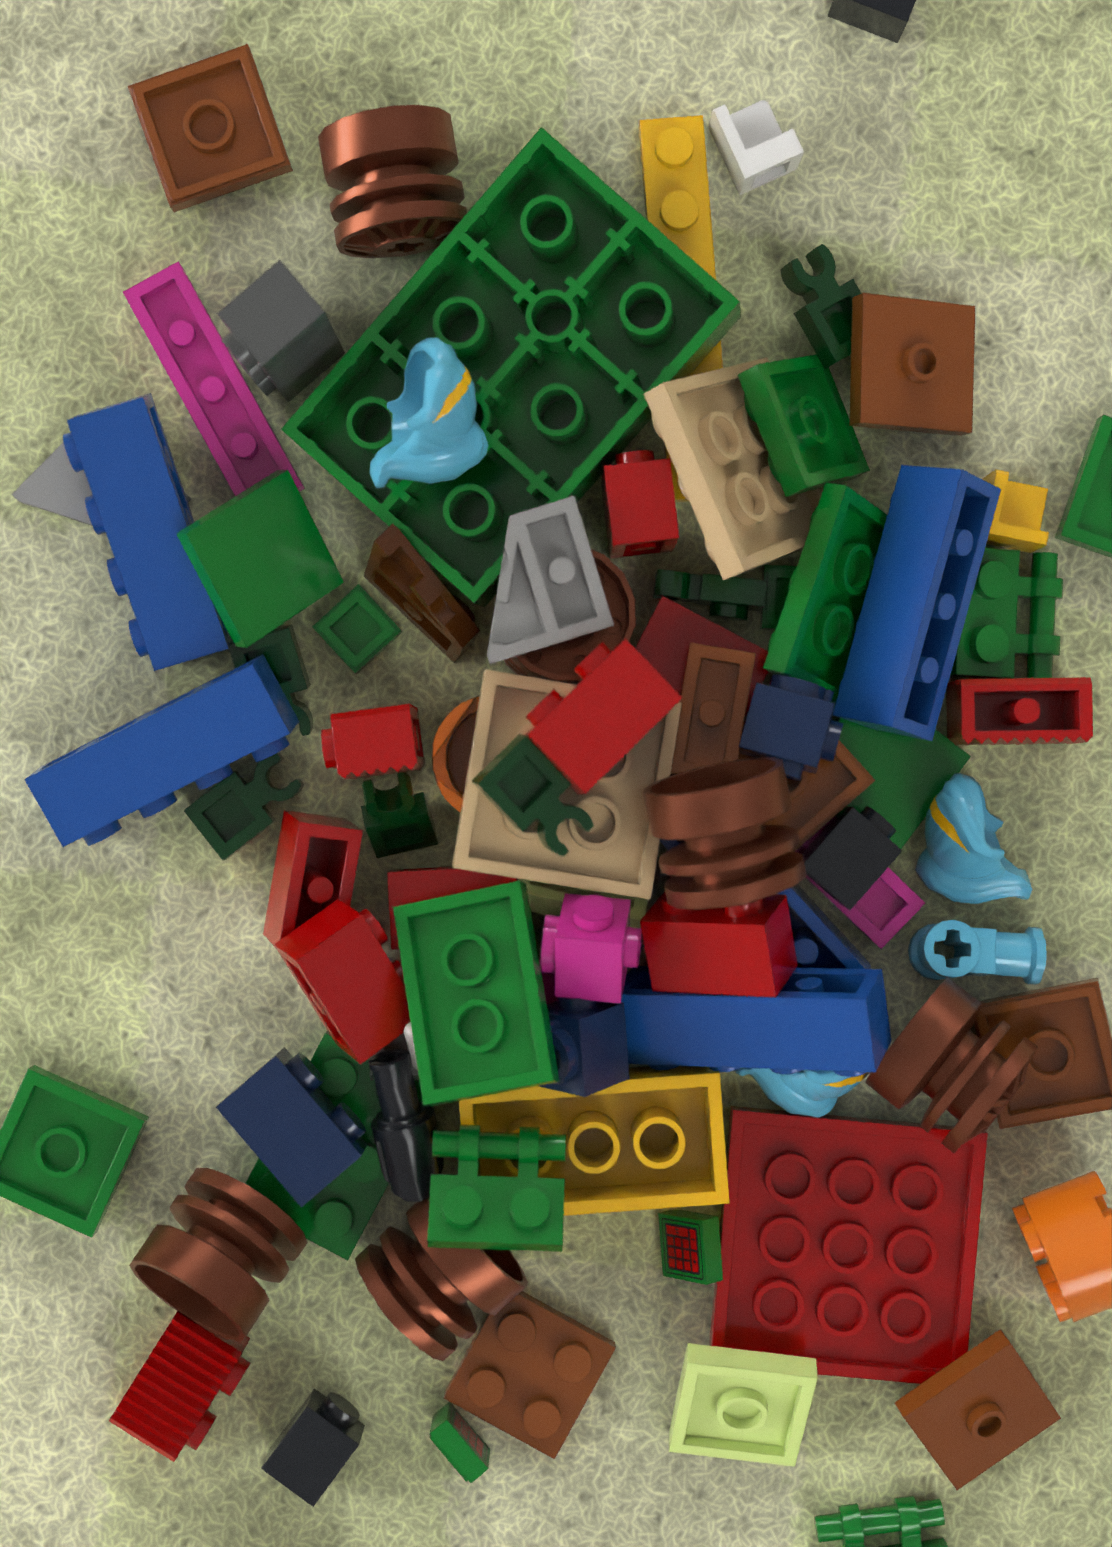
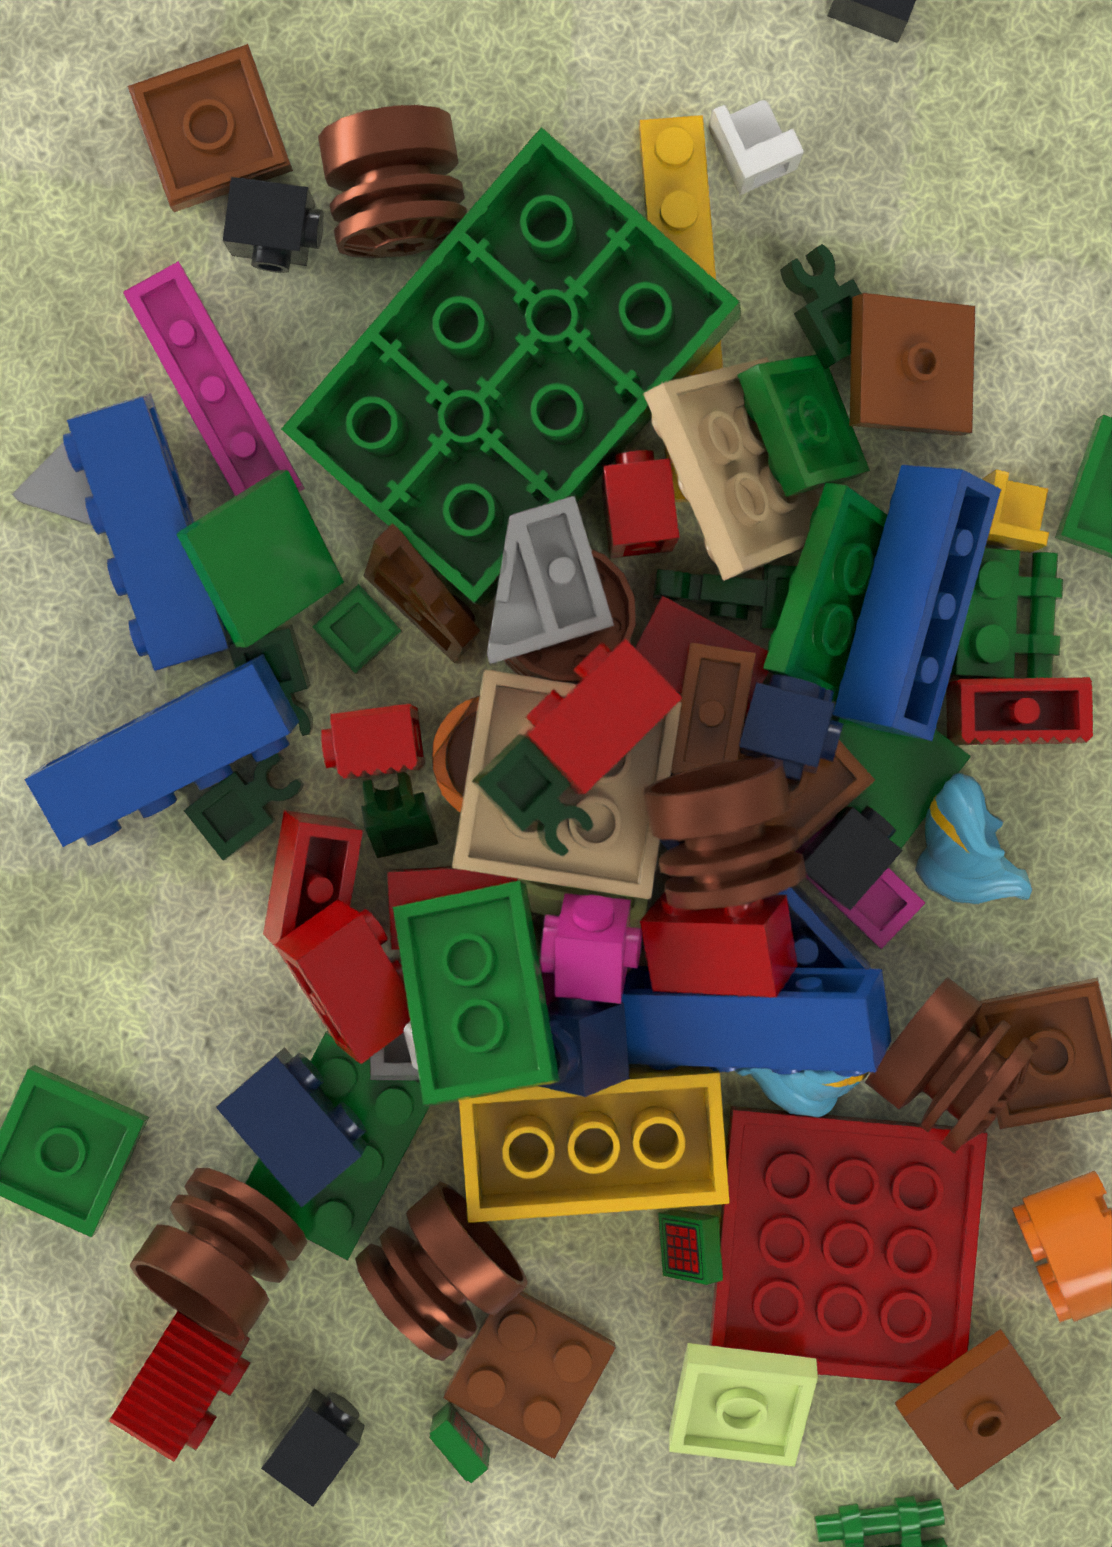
dark grey brick [217,260,345,402] -> none
black arm [369,1049,444,1202] -> none
medium azure hair [370,338,488,488] -> none
green plate [427,1124,566,1252] -> none
medium azure connector [908,920,1047,985] -> none
none -> black brick [223,177,324,273]

